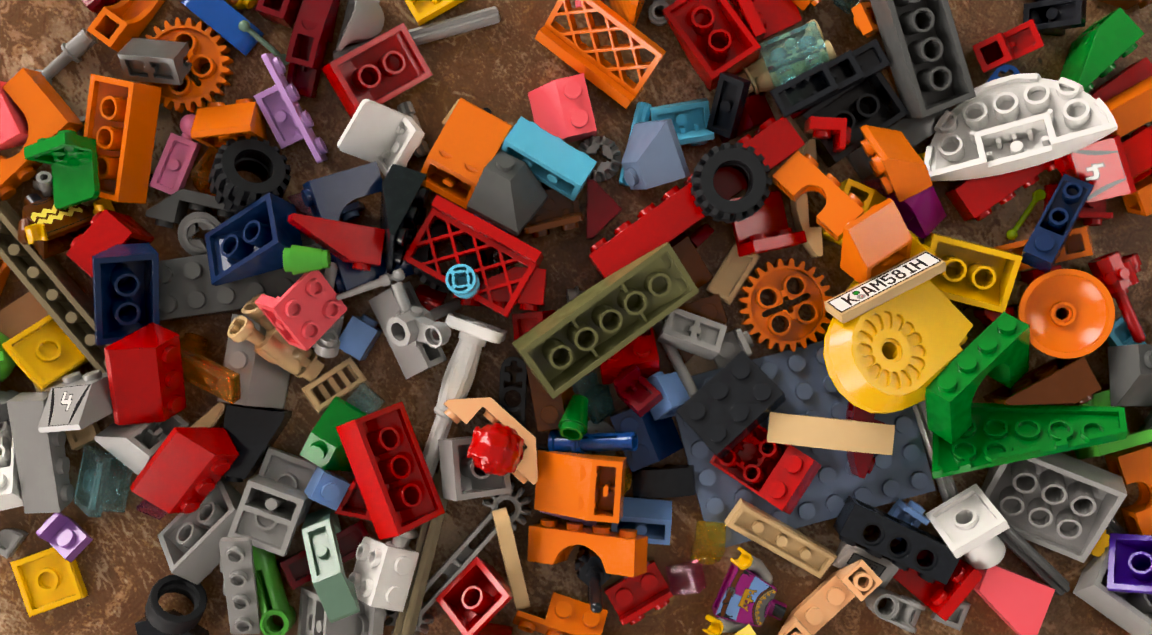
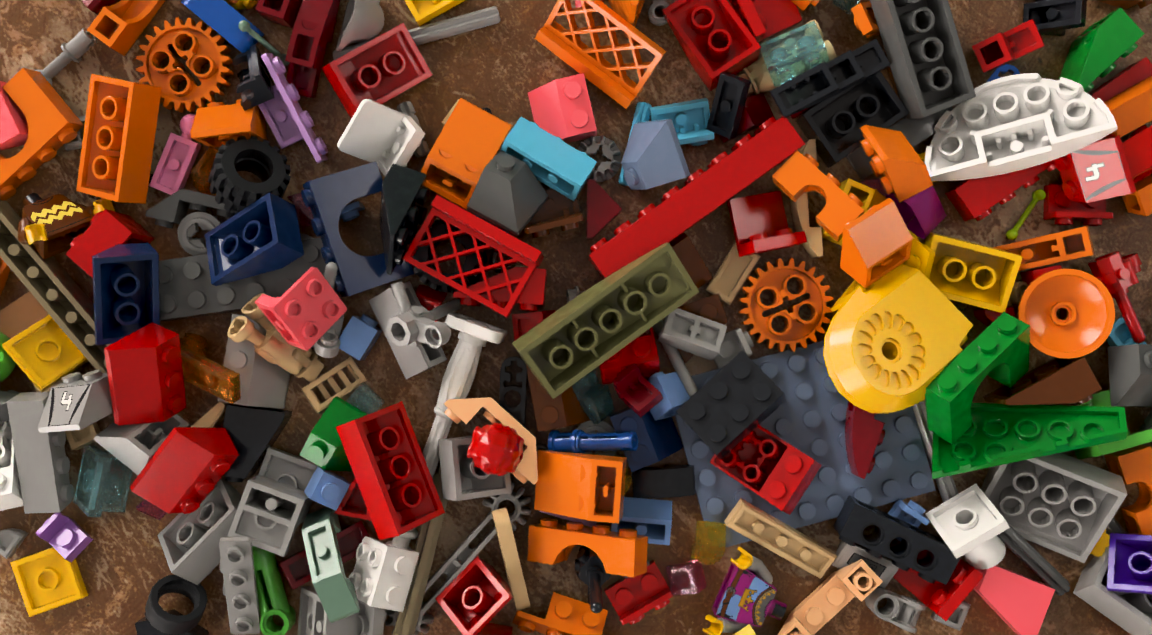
green bracket [24,130,100,210] -> none
light grey arm [33,171,53,197] -> none
dark grey hinge [117,37,192,85] -> none
bright green cone [283,244,331,275] -> none
red slope [287,213,385,271] -> none
light grey piece [336,268,405,301] -> none
medium azure wheel [445,264,480,299] -> none
green cone [558,394,588,441] -> none
dark red tile [689,223,714,248] -> none
black tyre [690,142,772,223] -> none
tan slope [767,412,895,455] -> none
red bracket [804,116,851,152] -> none
tile [824,250,946,324] -> none
dark blue slope [1021,174,1094,273] -> none
none -> black hinge [233,44,274,110]

